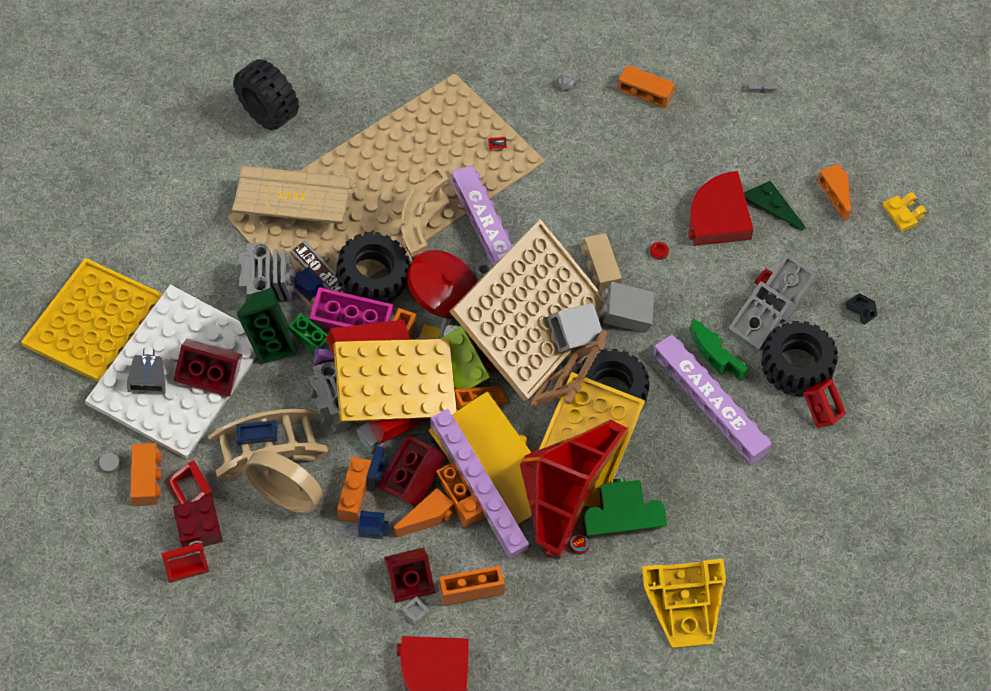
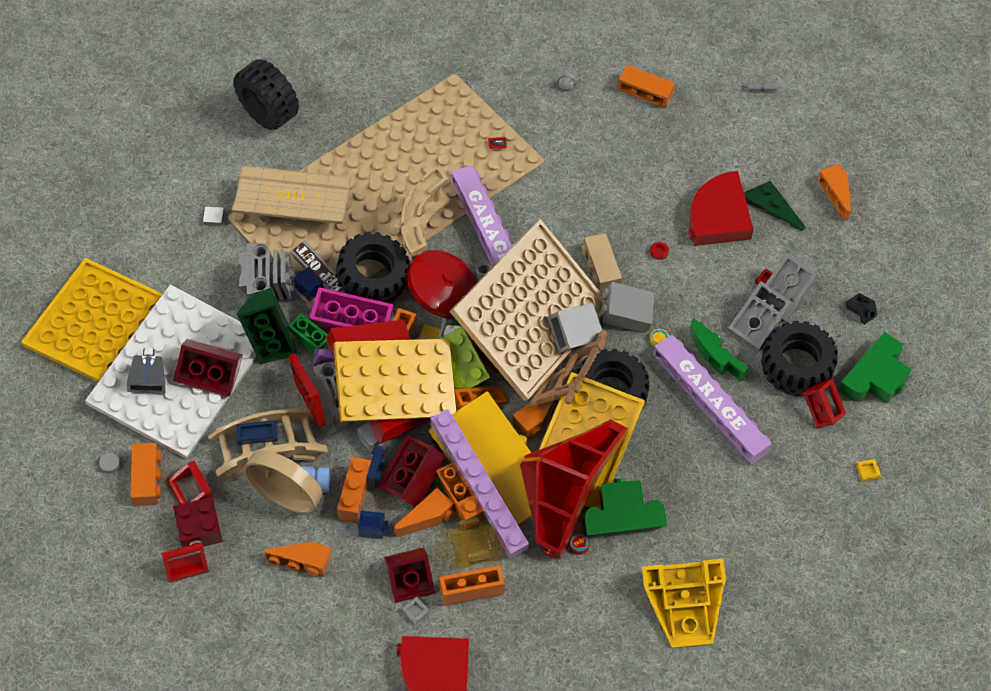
yellow plate [882,192,926,232] -> none
none -> white tile [203,207,224,226]
none -> orange slope [265,542,332,577]
none -> red tile [288,354,326,428]
none -> light blue wheel [302,466,331,493]
none -> clear yellow panel [449,517,499,570]
none -> orange slope [512,387,558,440]
none -> yellow tile [650,329,669,347]
none -> green brick [838,332,911,403]
none -> yellow tile [856,459,881,482]

